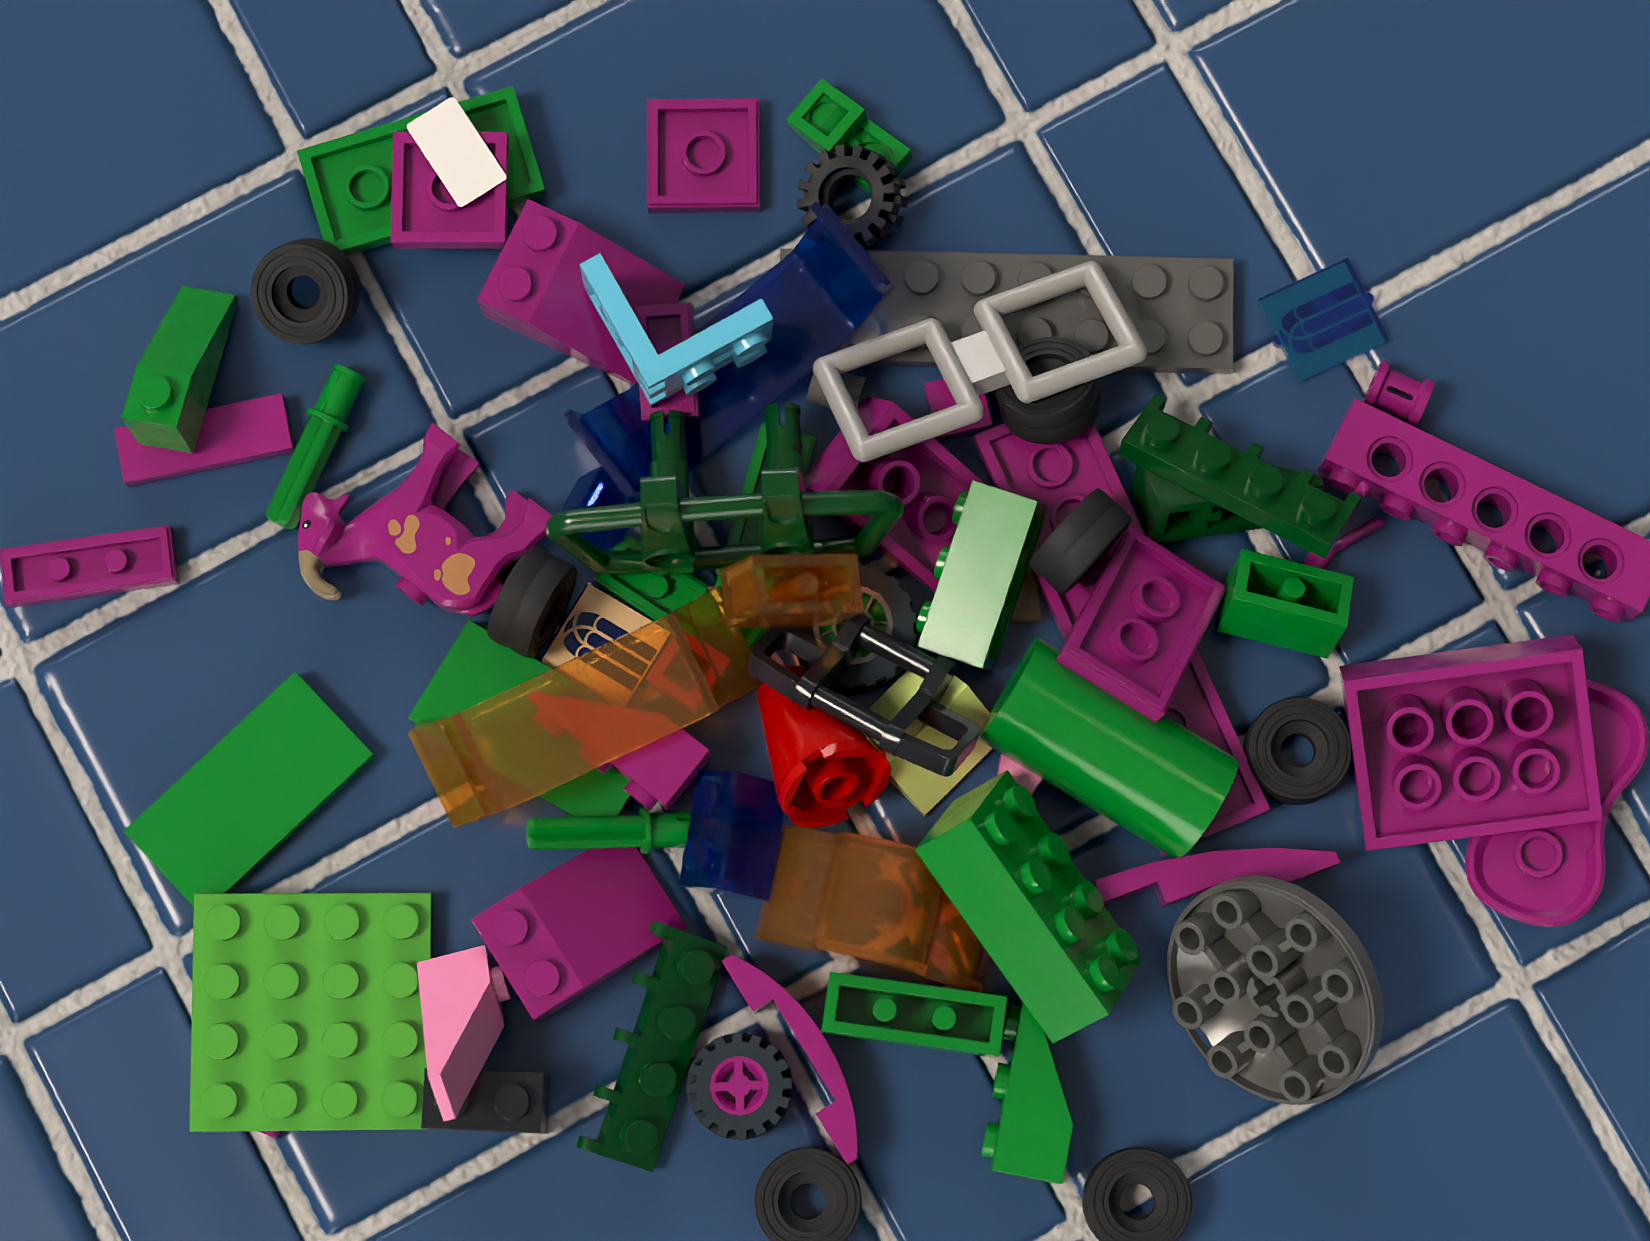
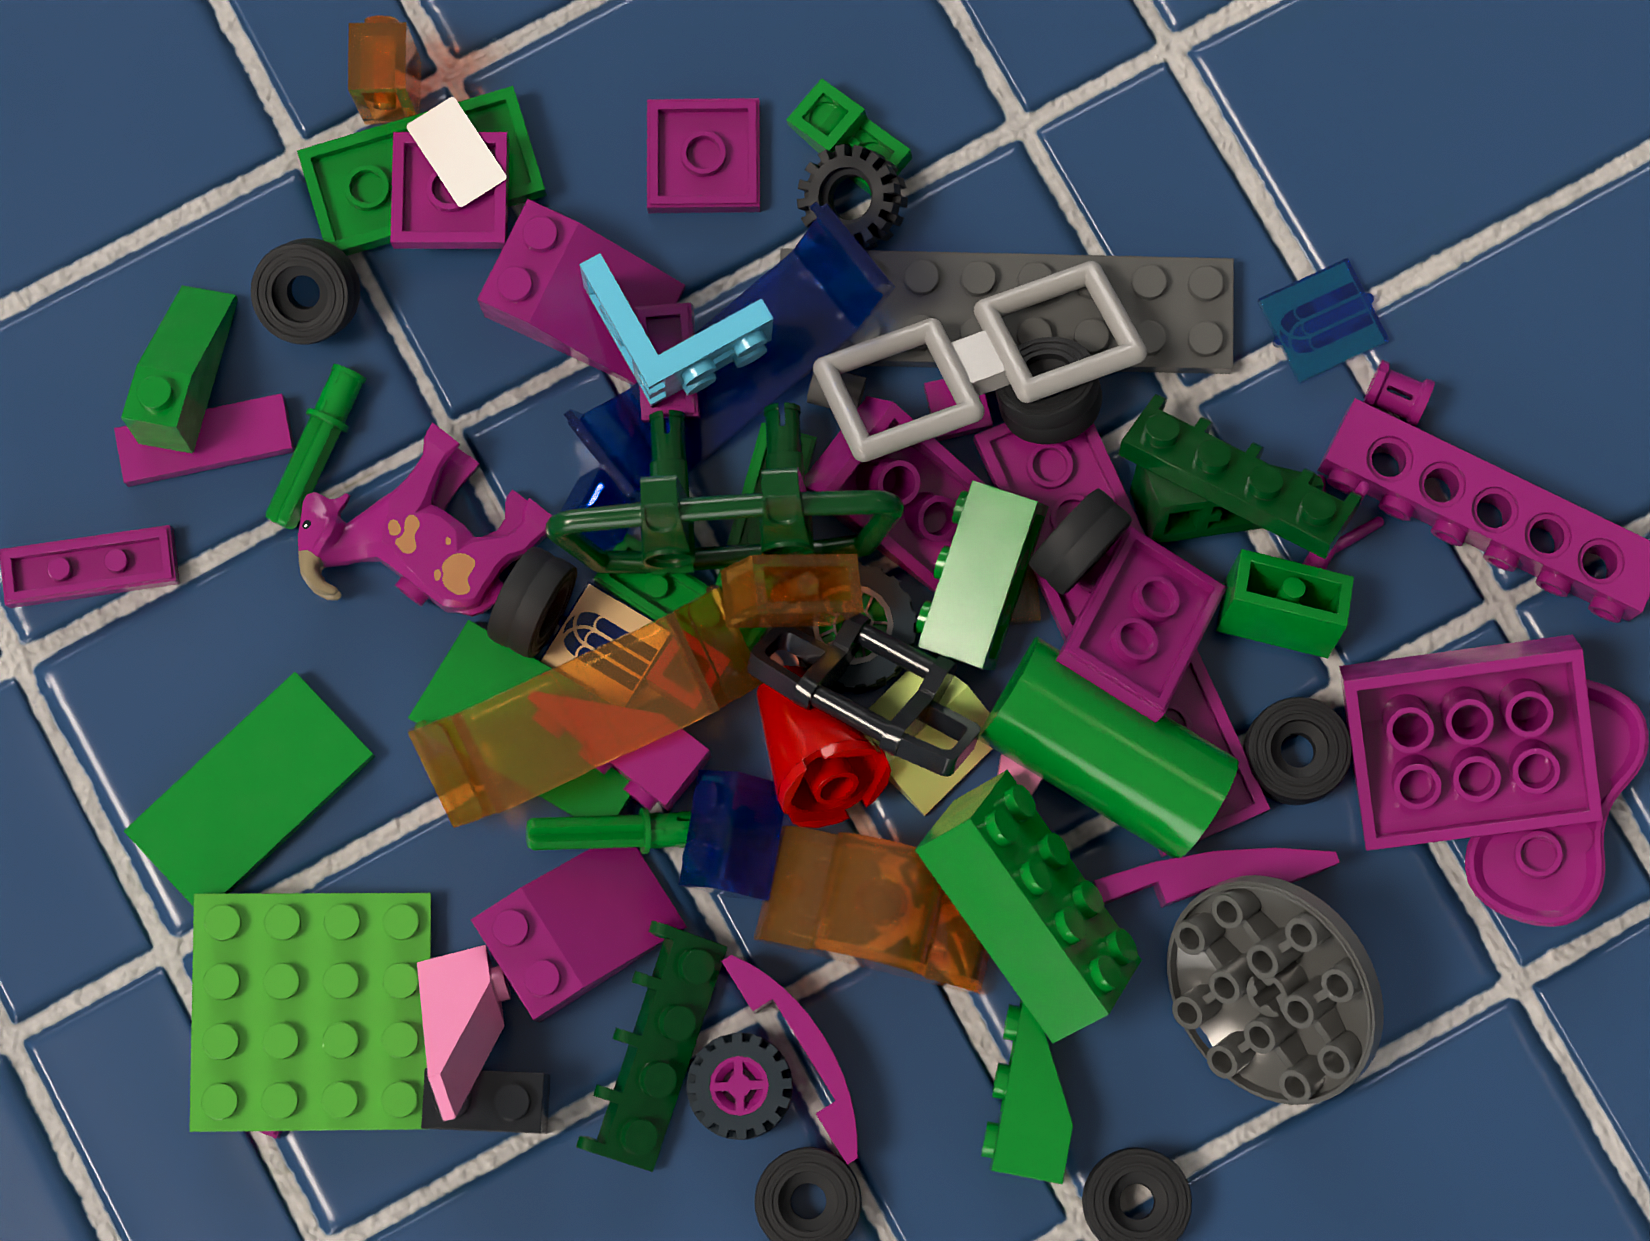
green brick [822,972,1008,1058] -> none
none -> clear orange brick [348,15,421,125]

